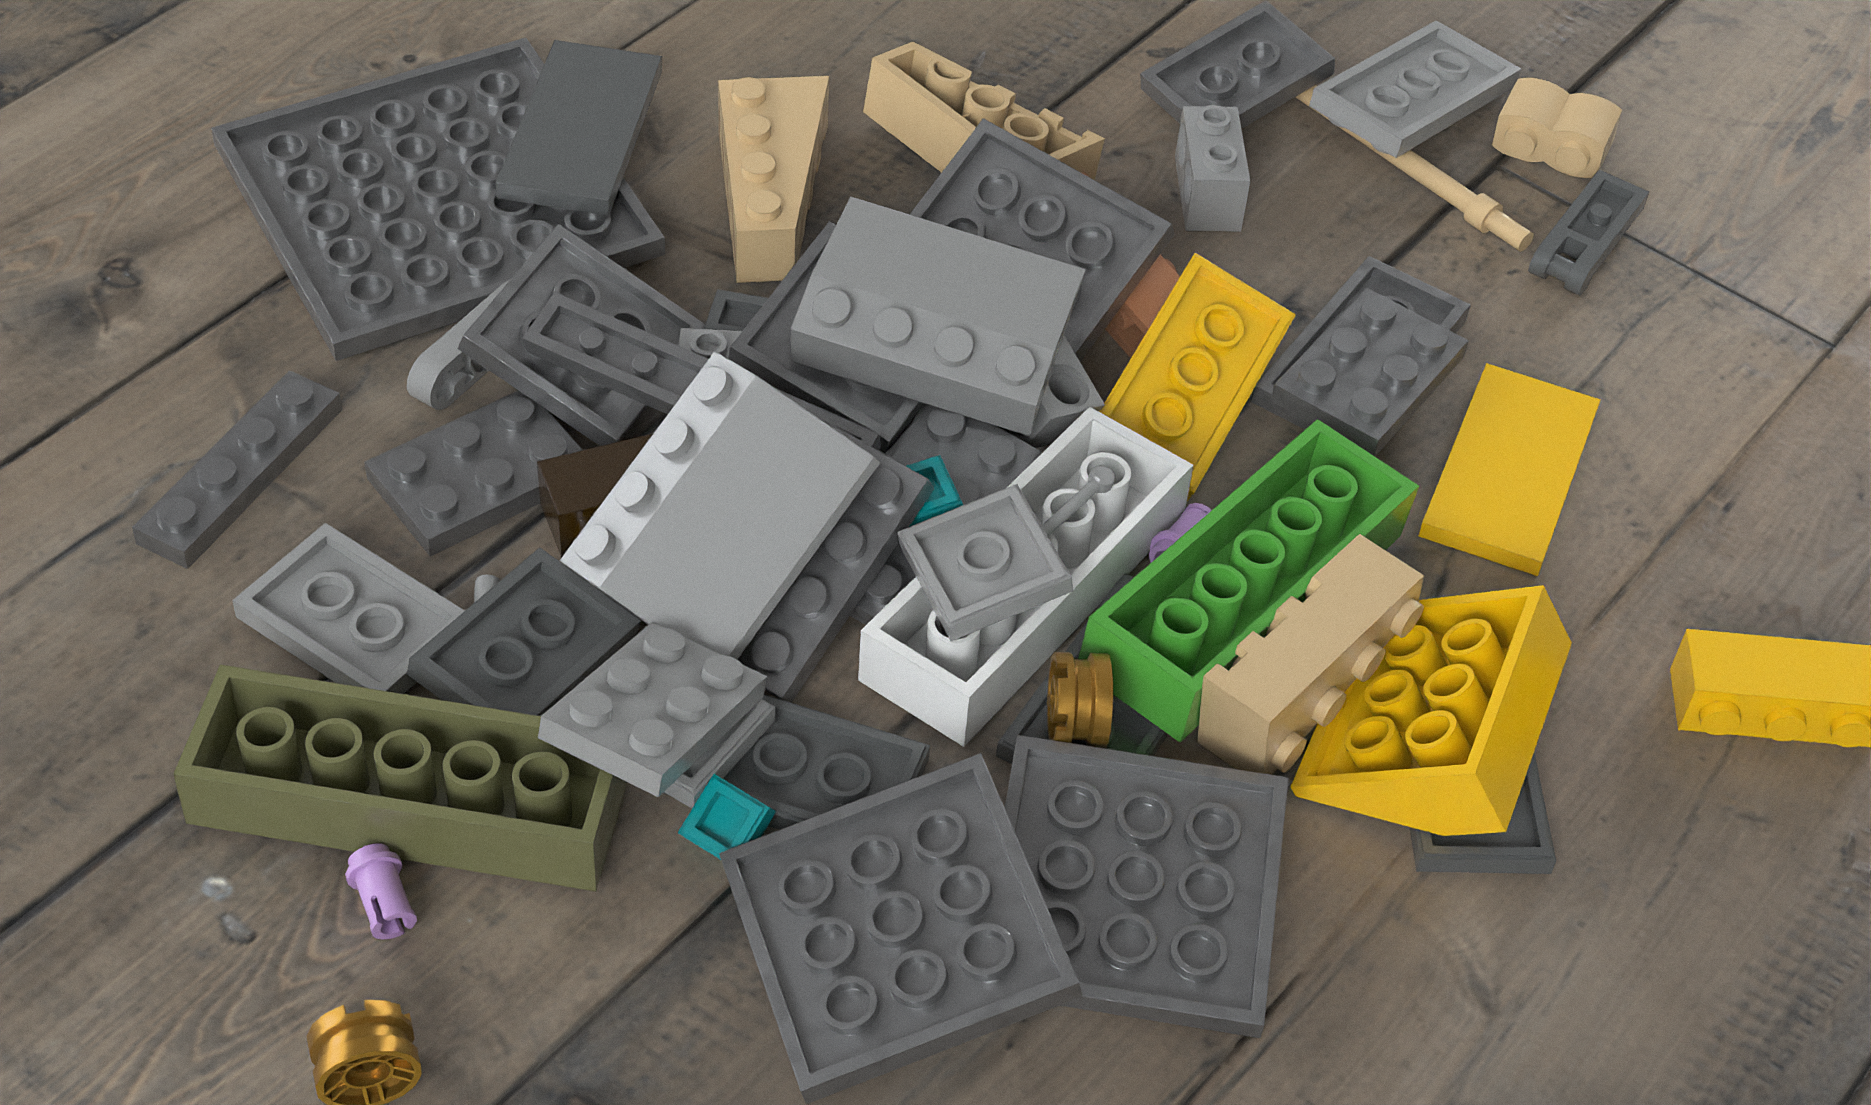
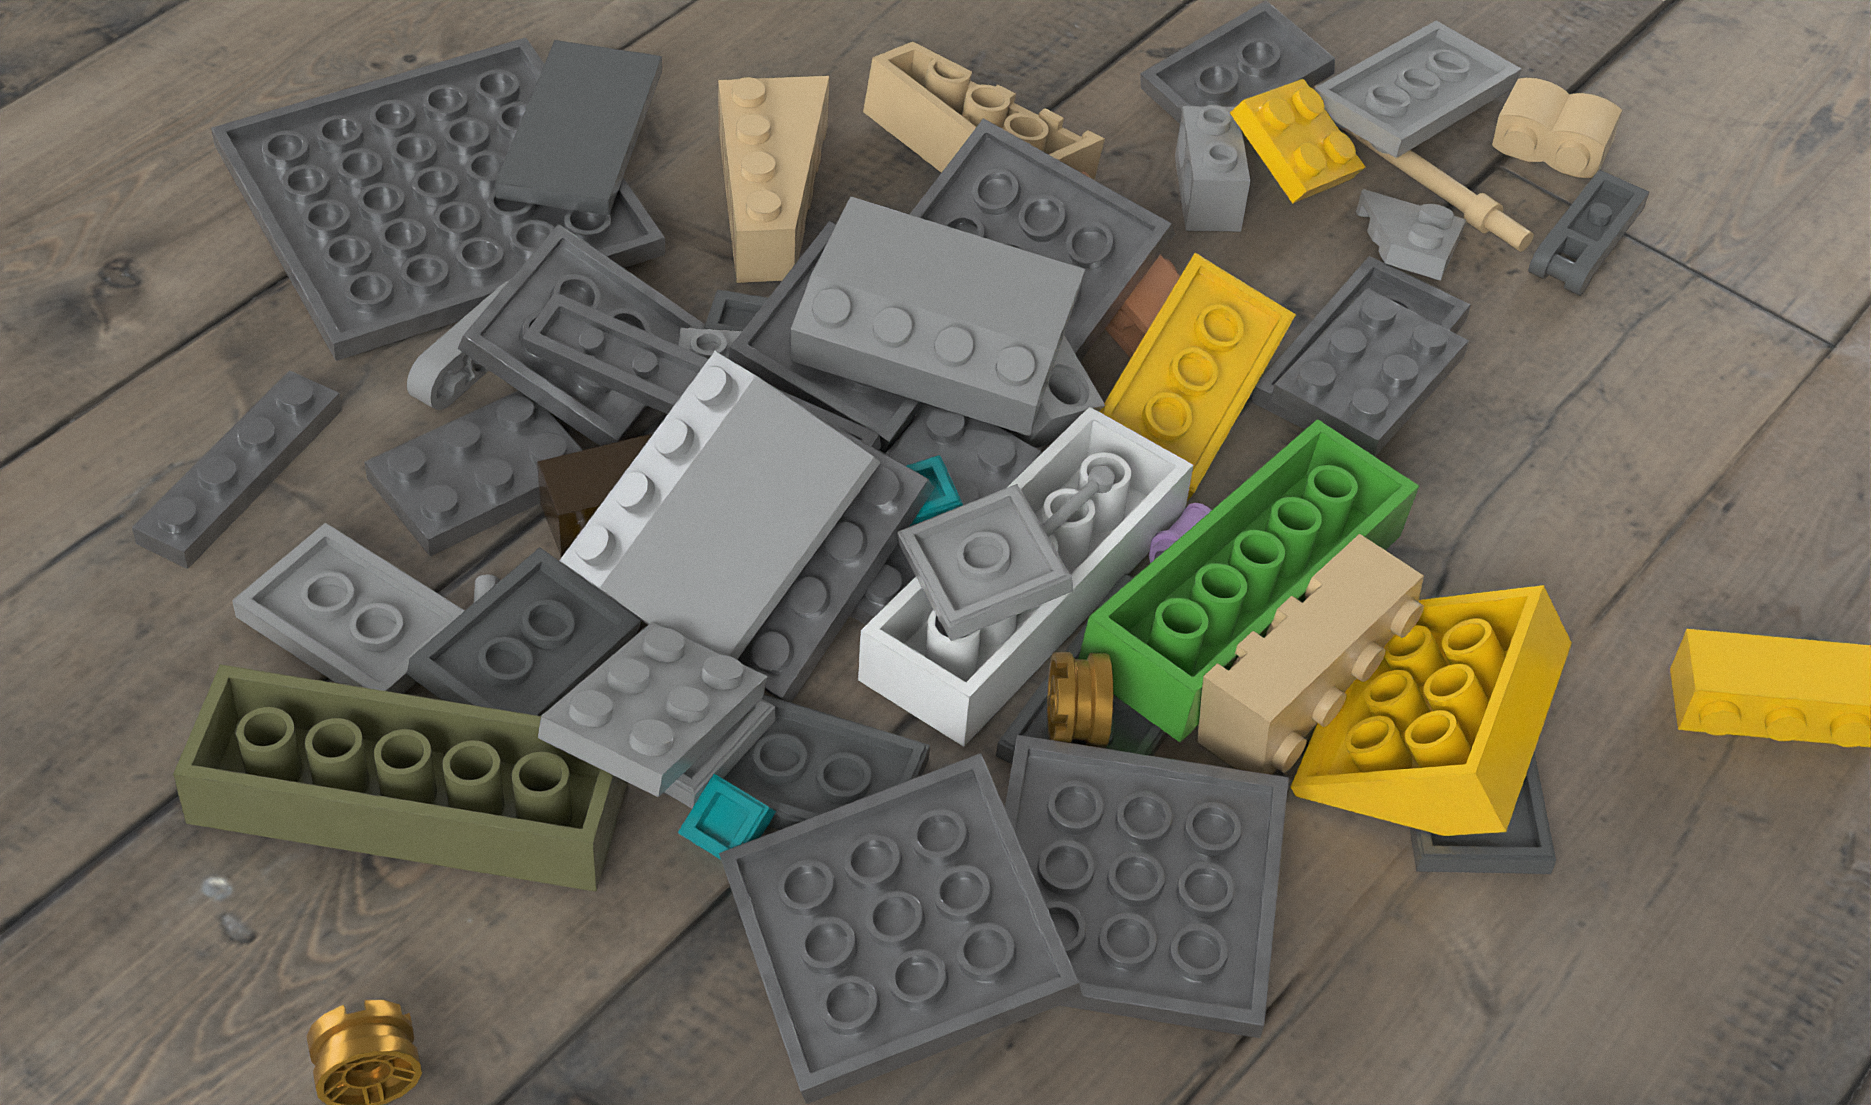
lavender pin [345,844,417,940] -> none
yellow tile [1418,363,1601,576] -> none
none -> yellow plate [1230,79,1365,204]
none -> light grey wing [1356,189,1466,281]

